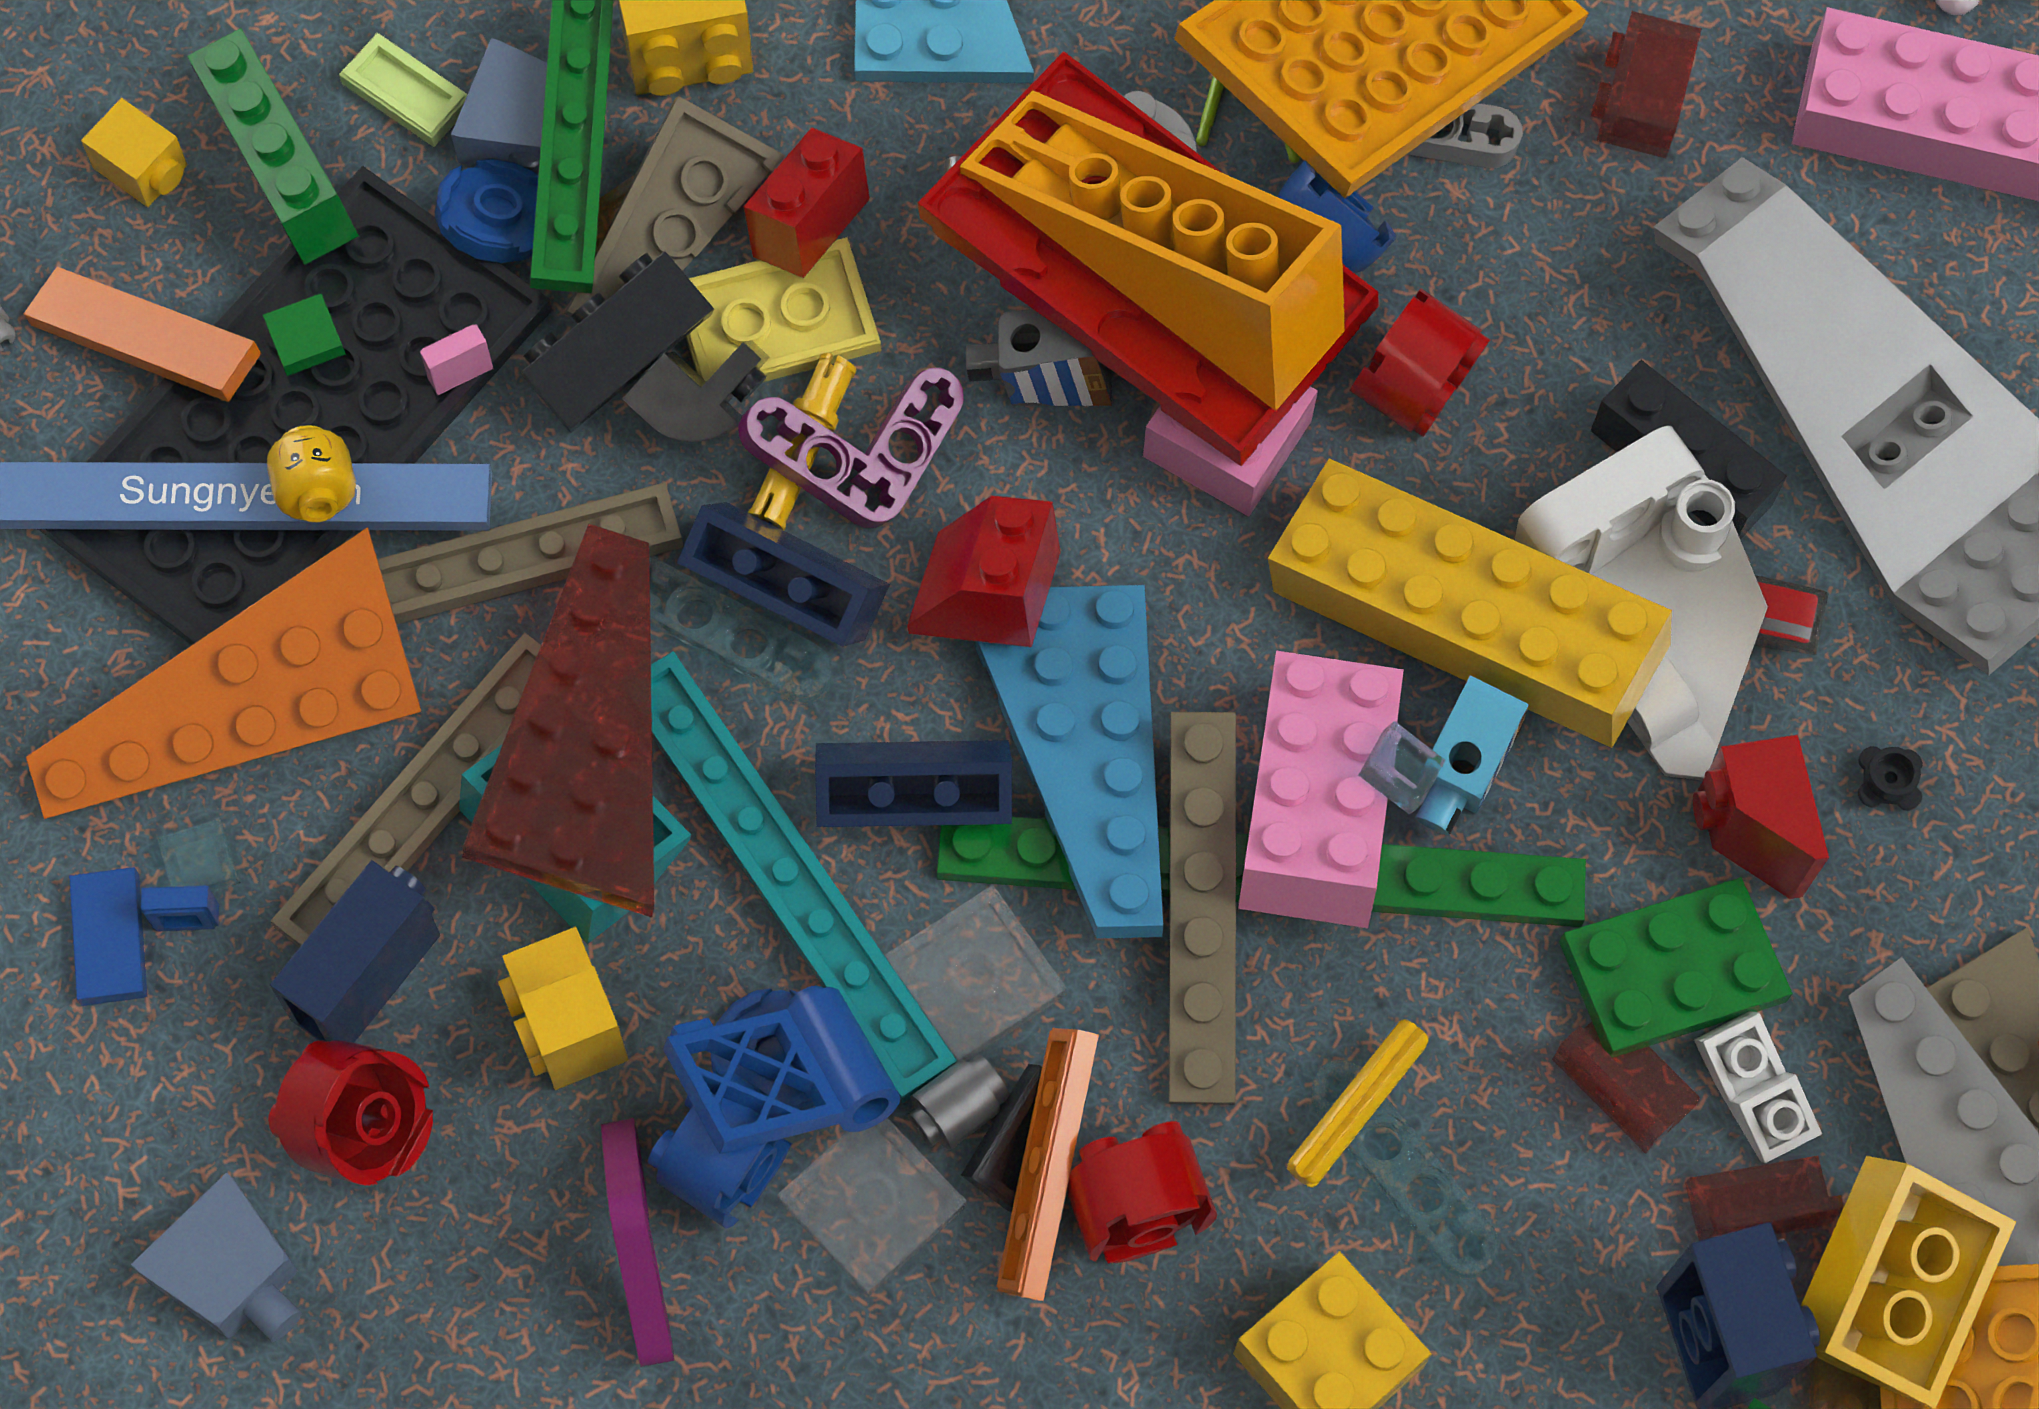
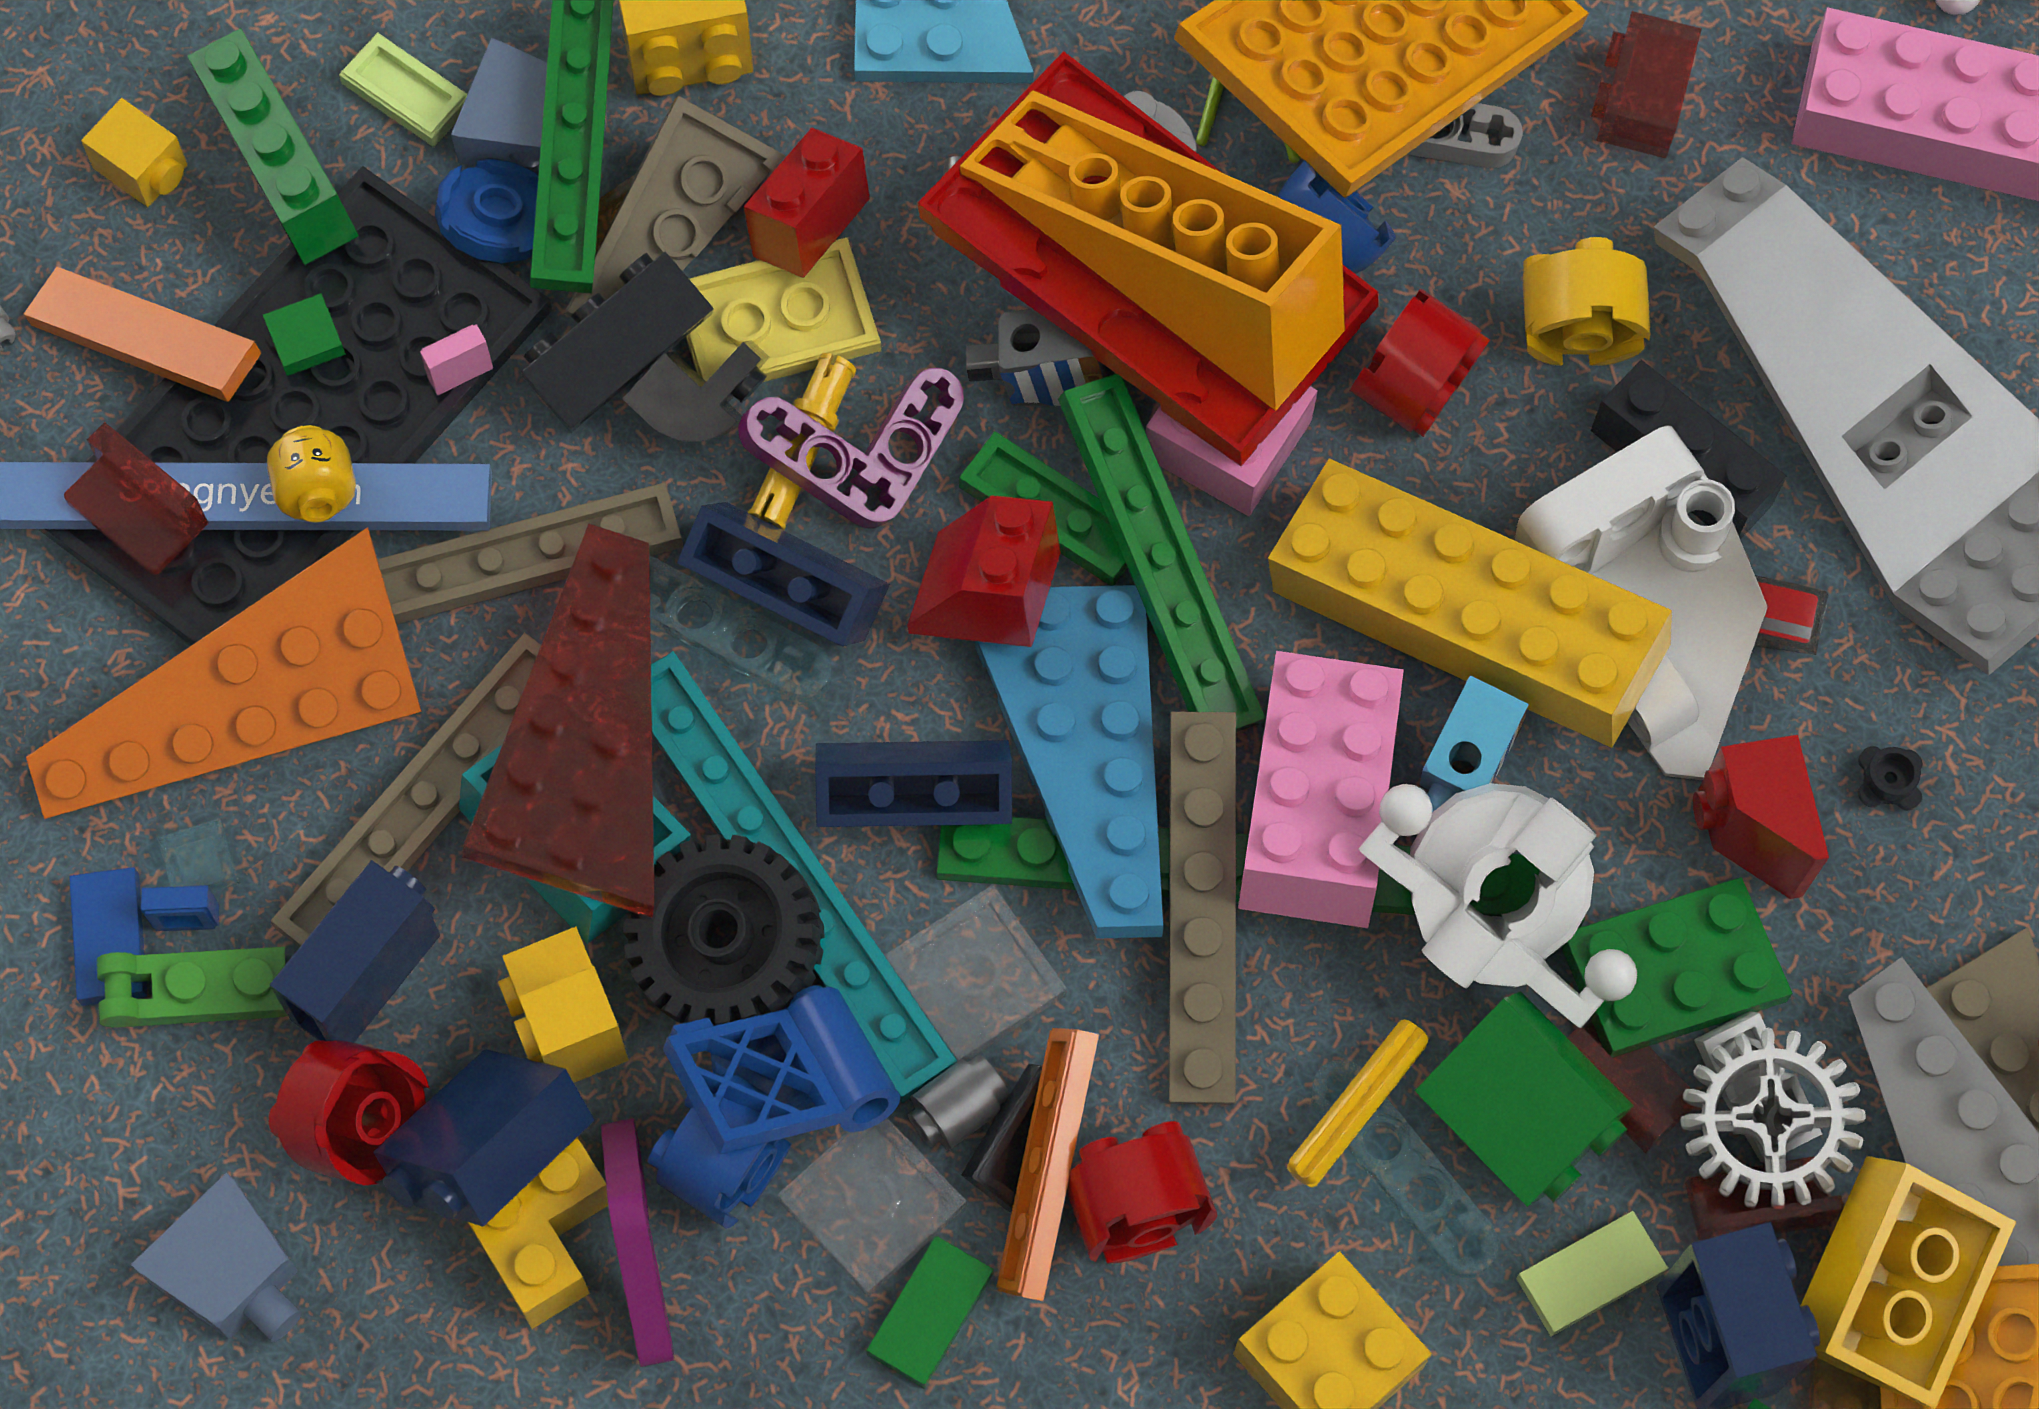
clear light blue tile [1358,721,1446,815] -> none
none -> clear red panel [64,422,209,575]
none -> bright green plate [96,947,288,1027]
none -> dark blue brick [373,1049,595,1227]
none -> yellow brick [467,1137,608,1329]
none -> black wheel [623,834,825,1026]
none -> green tile [866,1236,994,1389]
none -> green plate [959,431,1128,586]
none -> green plate [1058,374,1265,732]
none -> white piece [1359,783,1638,1028]
none -> green brick [1414,991,1634,1207]
none -> yellowish green tile [1516,1211,1668,1336]
none -> yellow brick [1523,237,1650,366]
none -> white gear [1681,1028,1866,1211]

